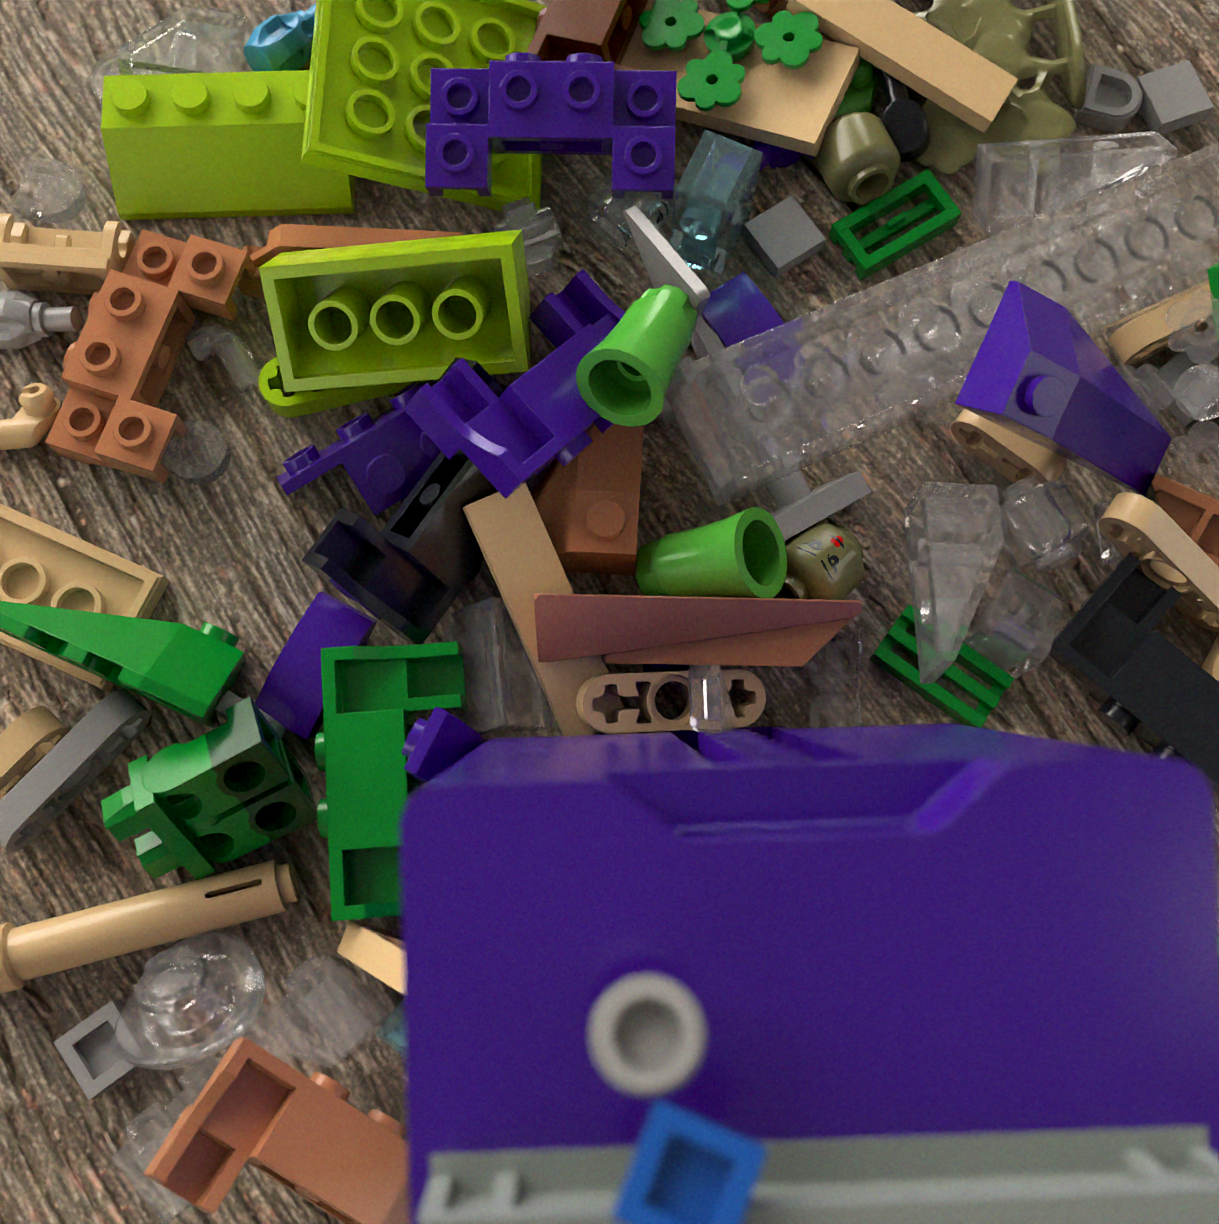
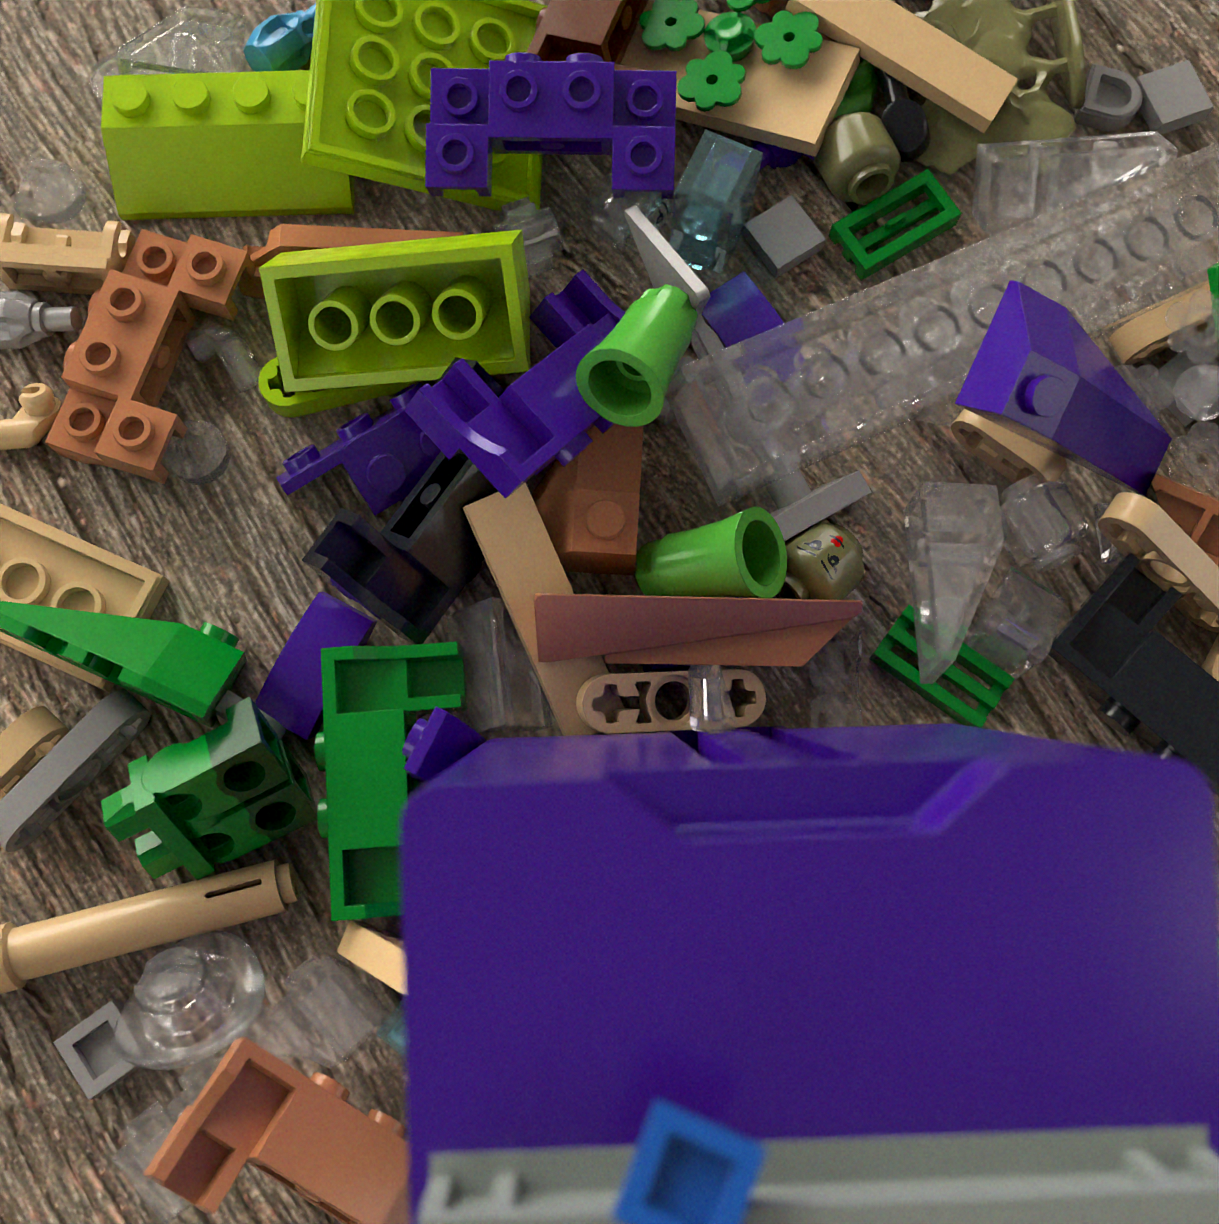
light grey tile [589,975,706,1096] -> none

